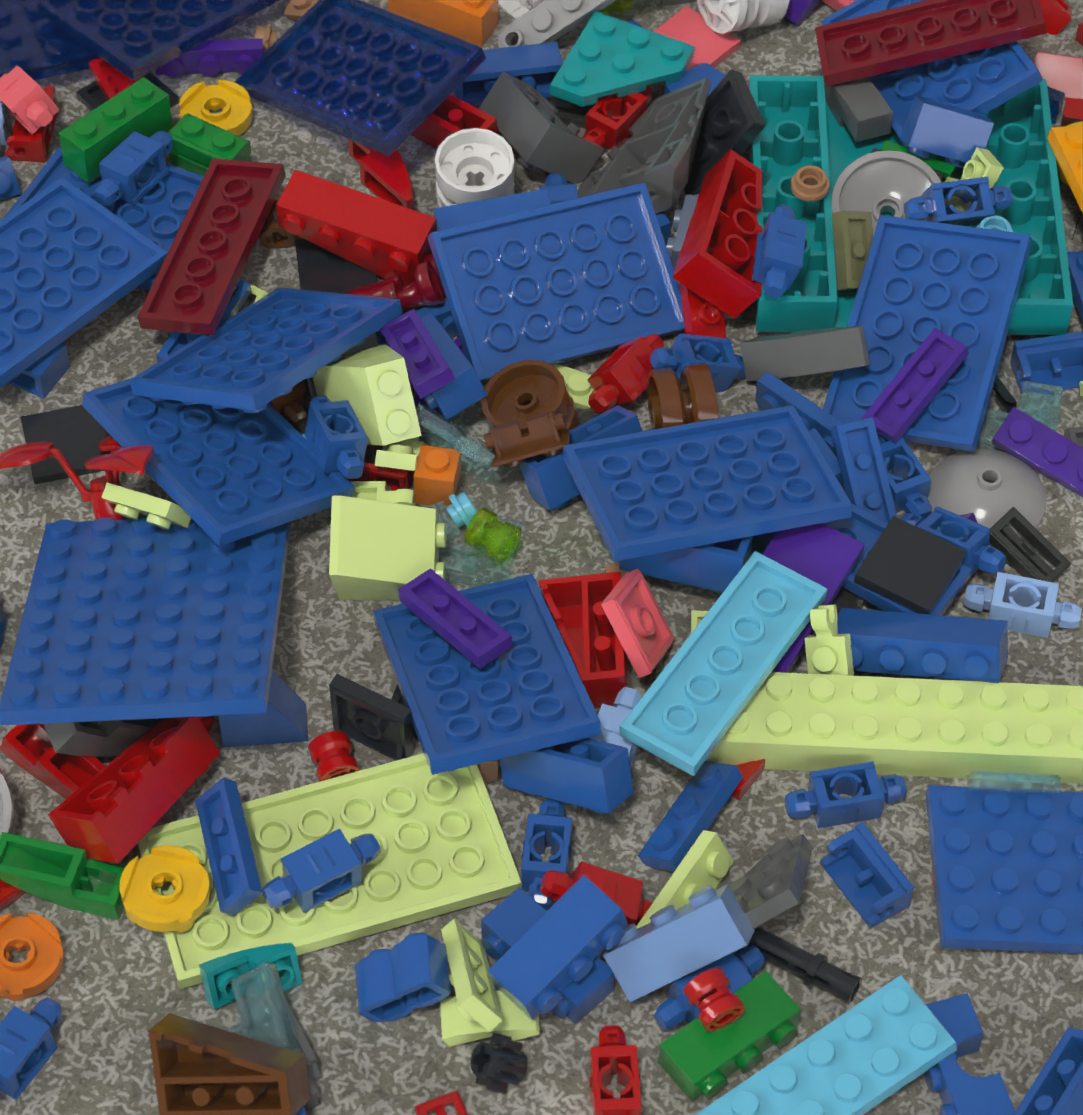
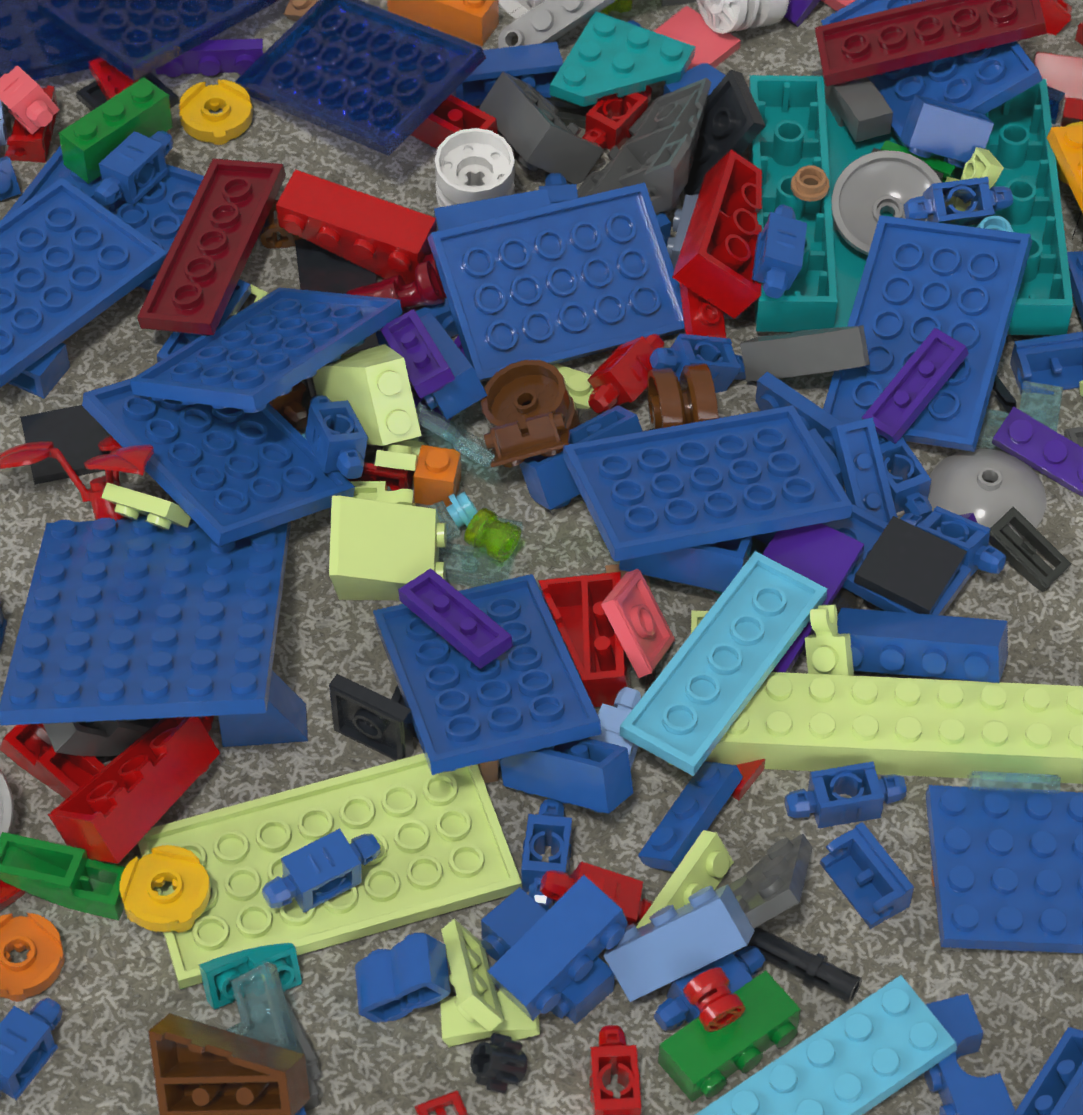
green brick [169,114,252,176] -> none
blue plate [195,778,263,915] -> none
medium nougat plate [255,23,278,57] -> none
red wheel [308,731,360,782] -> none
red slope [348,117,413,210] -> none
olive plate [832,211,873,291] -> none
light blue piece [963,572,1082,638] -> none

